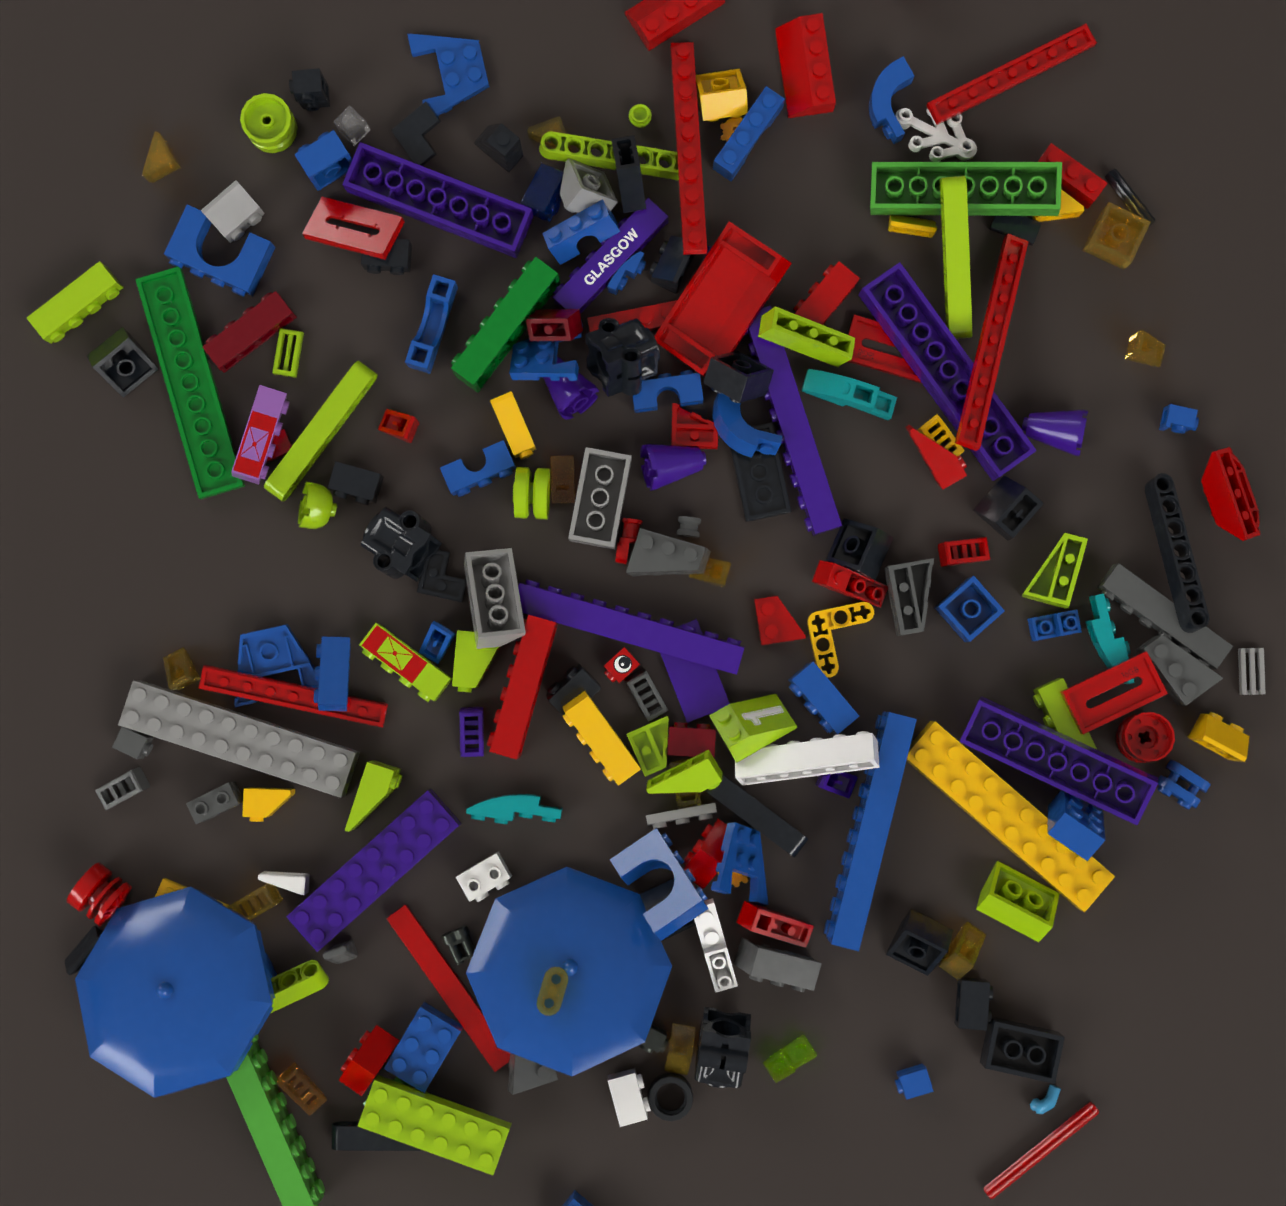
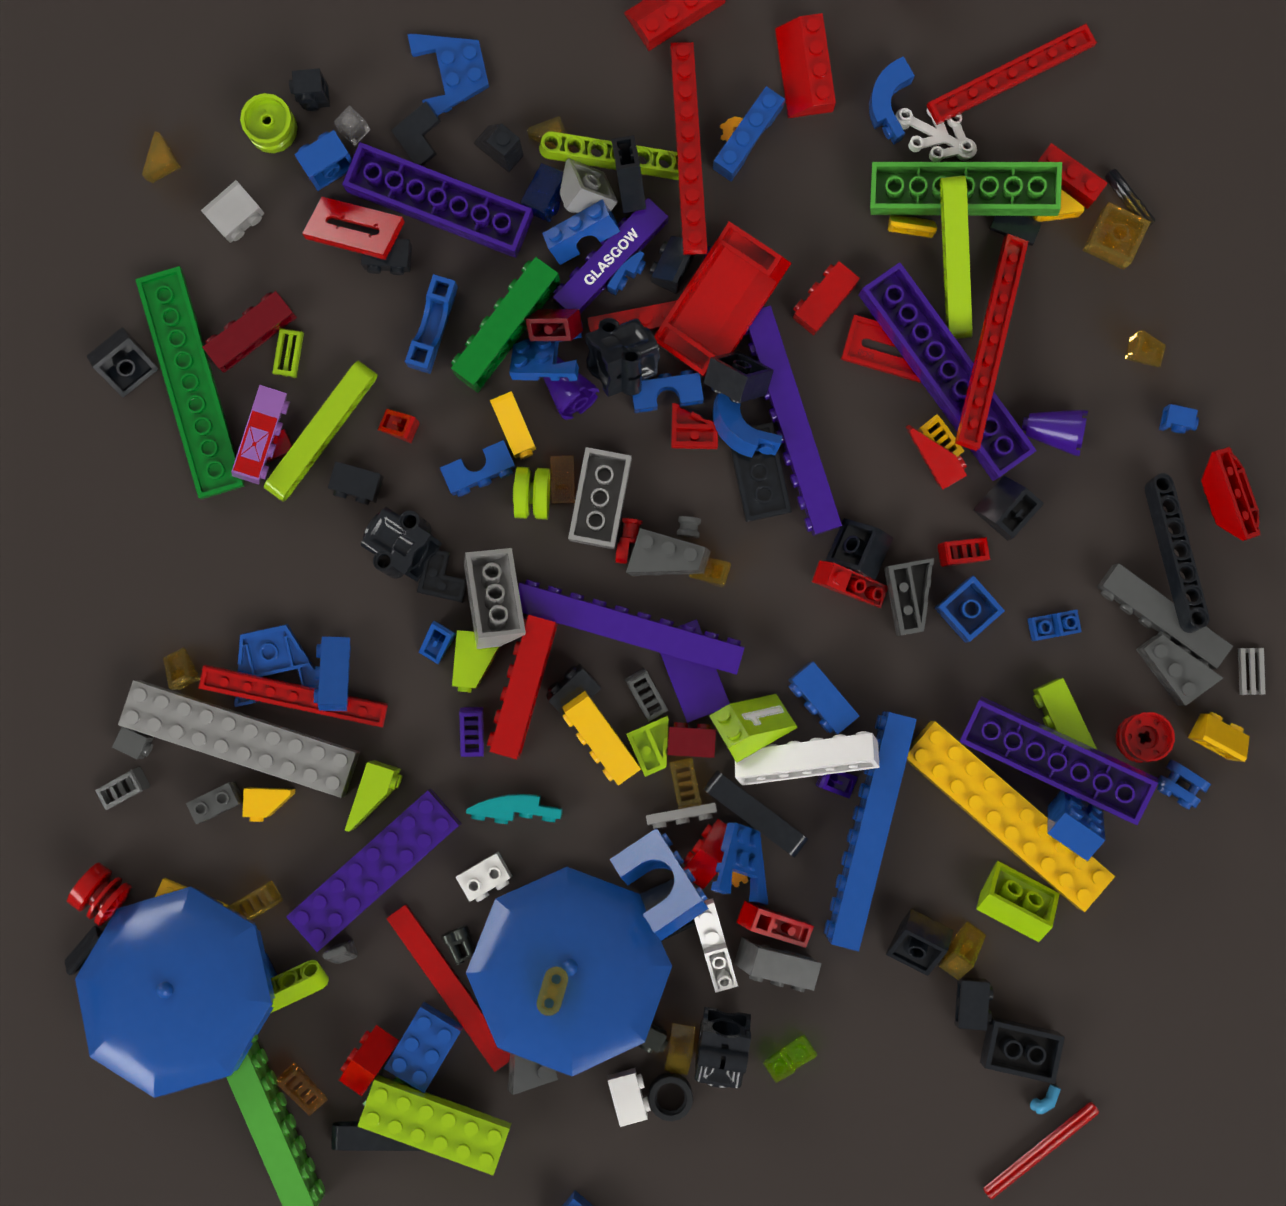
lime brick [27,261,123,344] -> none
blue arch [164,204,276,297] -> none
white slope [258,871,310,895] -> none
lime cylinder [298,482,337,529] -> none
lime brick [359,623,453,702] -> none
red brick [604,647,640,683] -> none
lime plate [629,104,652,128] -> none
dark purple cone [640,444,706,491] -> none
lime slope [646,749,722,794] -> none
yellow slope [696,68,748,122] -> none
red wing [754,596,806,645] -> none
lime brick [758,306,855,367] -> none
teal slope [801,369,897,420] -> none
yellow beam [807,602,874,678] -> none
blue brick [894,1064,934,1100] -> none
lime wedge [1021,533,1088,609] -> none
red piece [1060,651,1168,734] -> none
teal slope [1085,594,1134,684] -> none

